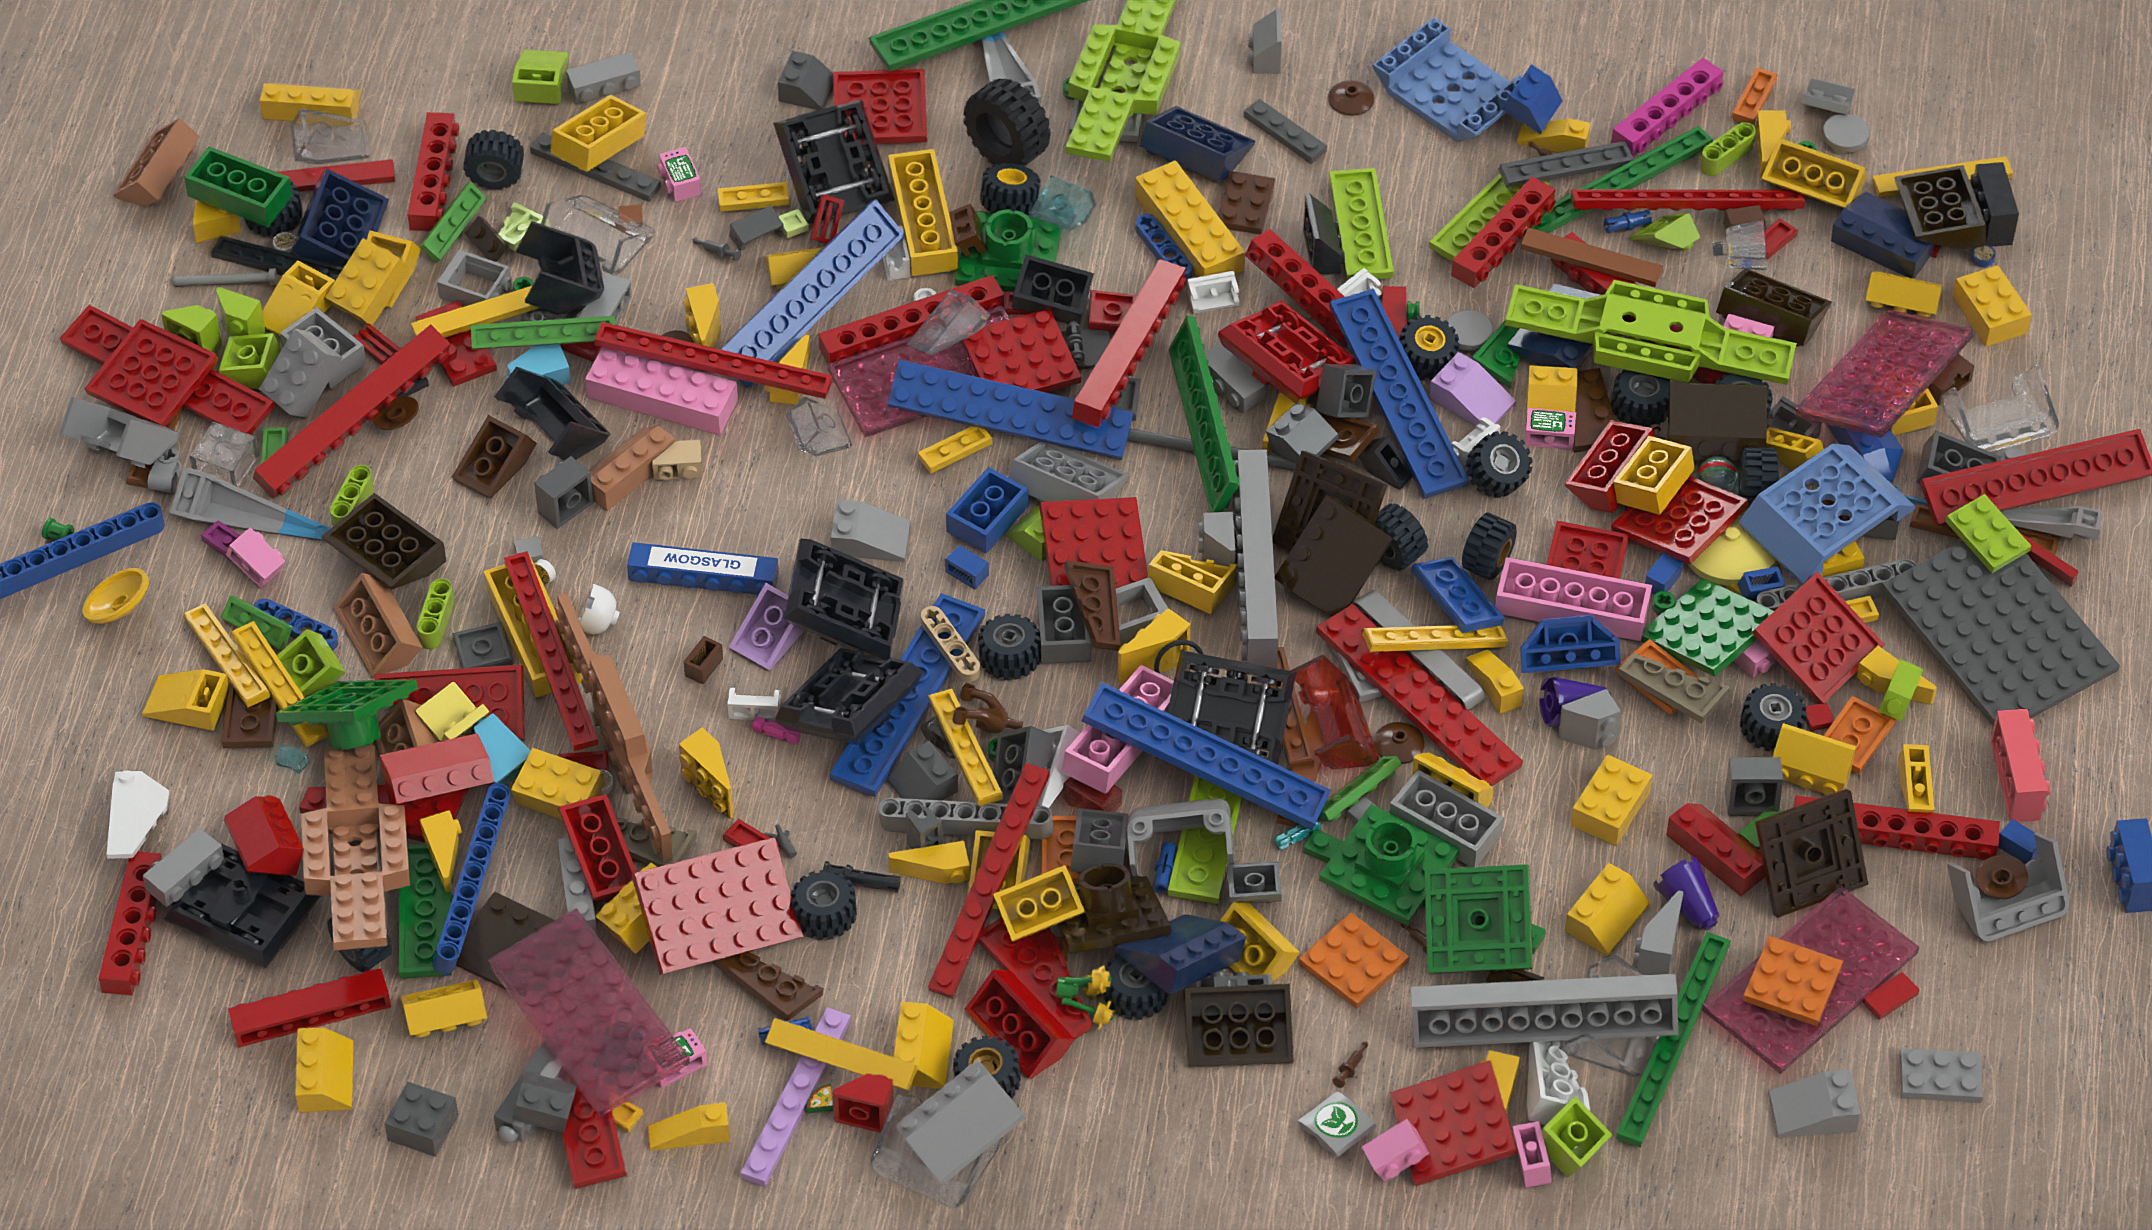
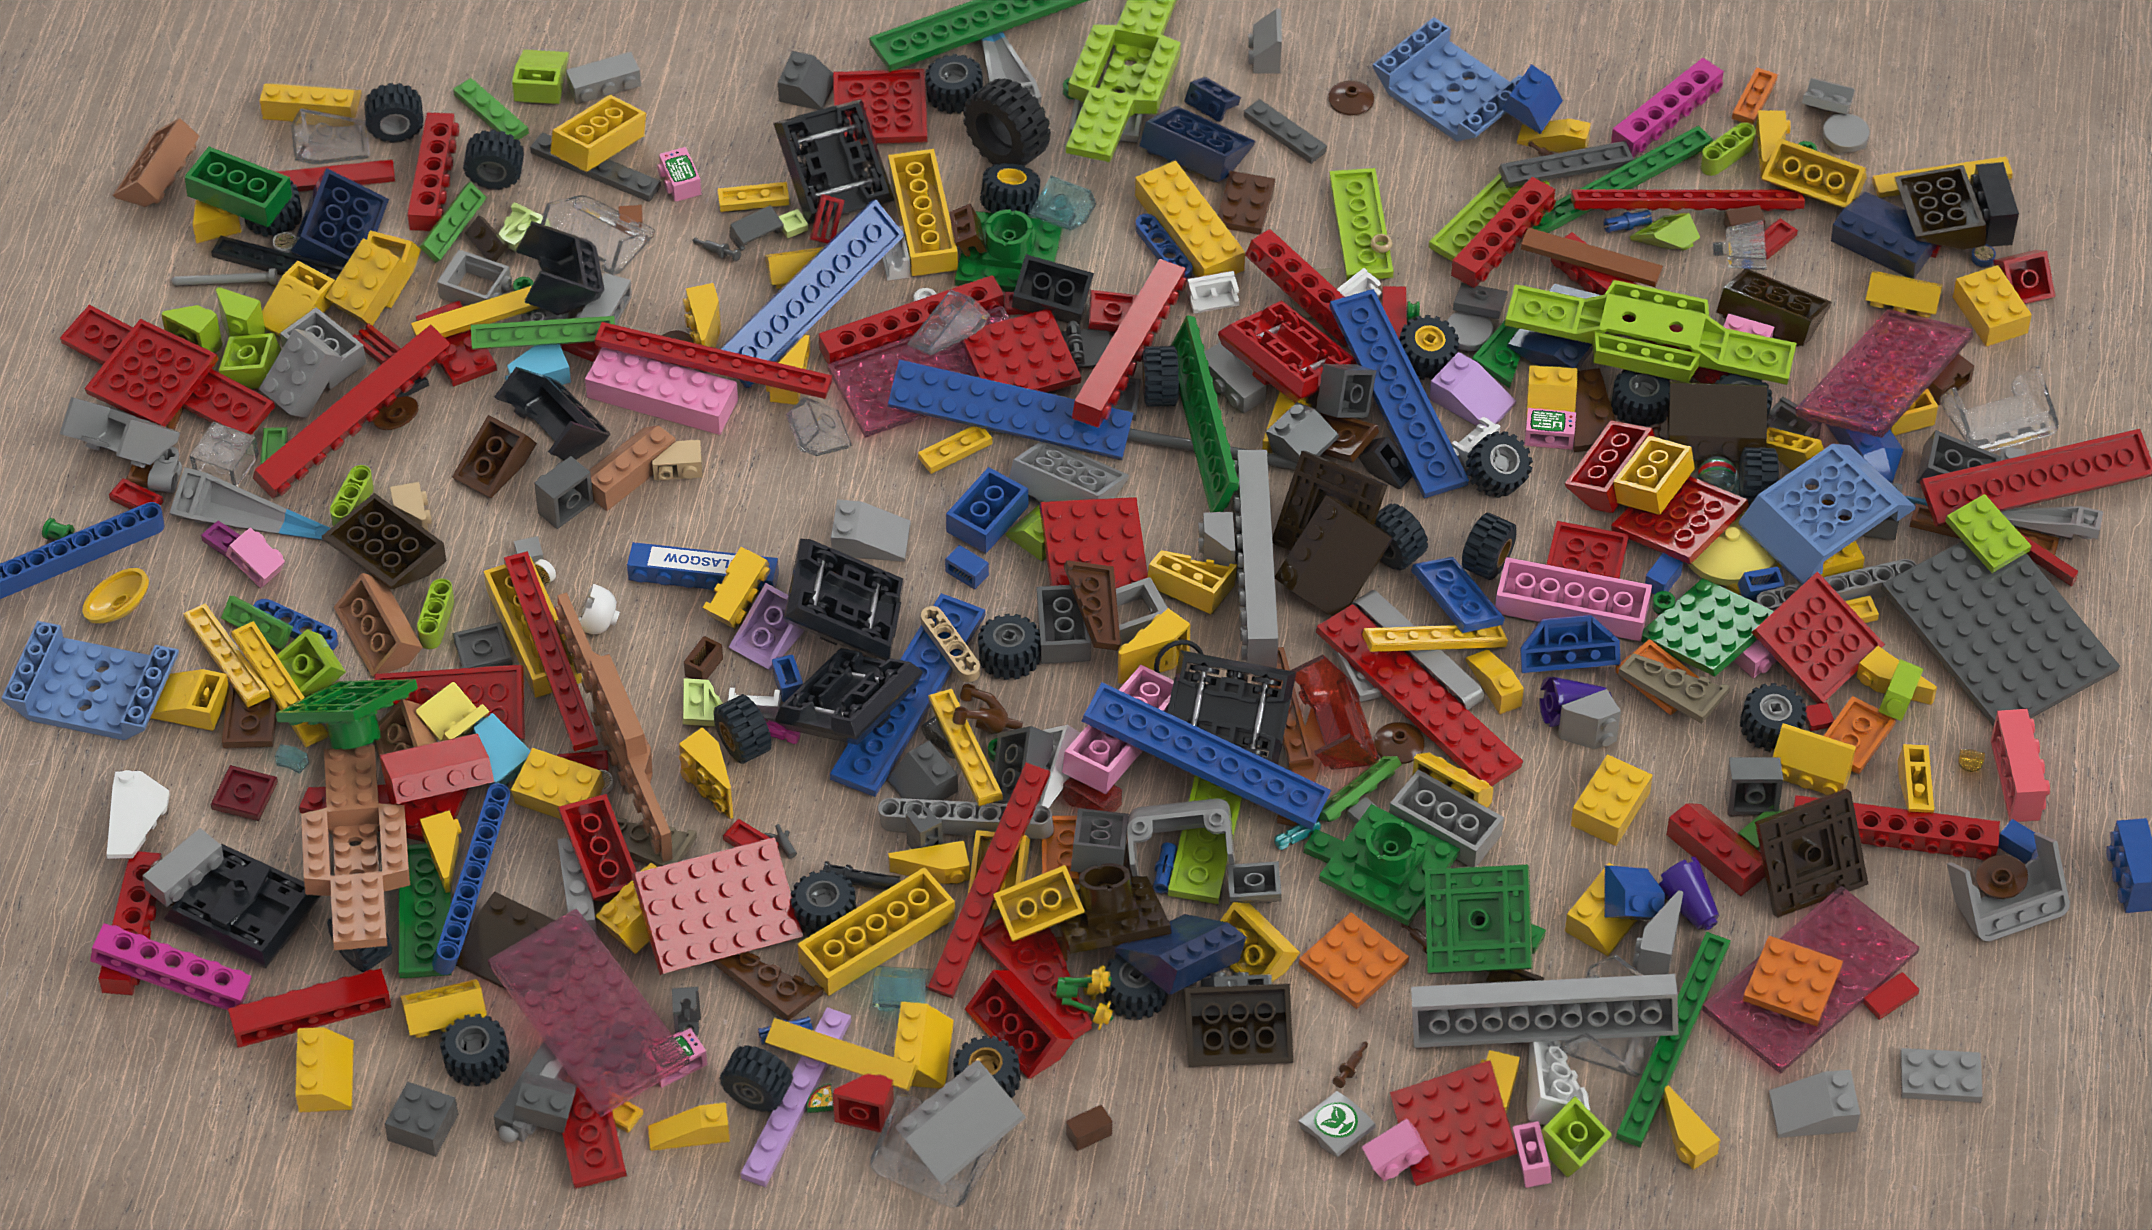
red slope [224,795,304,876] -> none
black slope [1303,194,1345,275] -> none
none -> medium blue slope [1,621,179,740]
none -> dark pink brick [90,923,252,1010]
none -> red tile [109,478,164,509]
none -> dark red plate [211,765,278,821]
none -> black wheel [364,83,424,143]
none -> tan slope [390,482,432,531]
none -> black wheel [440,1014,510,1086]
none -> bright green plate [453,78,529,140]
none -> dark grey hinge [672,987,701,1037]
none -> yellowish green wing [683,678,723,727]
none -> yellow wedge [702,547,771,629]
none -> black wheel [713,694,772,764]
none -> black wheel [719,1045,793,1112]
none -> blue piece [772,654,803,702]
none -> yellow brick [798,867,955,996]
none -> clear light blue slope [872,966,930,1012]
none -> black wheel [925,54,983,114]
none -> reddish brown piece [1066,1105,1113,1151]
none -> black wheel [1142,346,1179,407]
none -> dark blue bracket [1184,76,1241,122]
none -> tan piece [1371,234,1392,253]
none -> dark grey plate [1453,282,1508,319]
none -> blue slope [1605,865,1665,920]
none -> yellow slope [1662,1085,1720,1170]
none -> clear yellow plate [1958,749,1985,772]
none -> red slope [1993,250,2056,304]

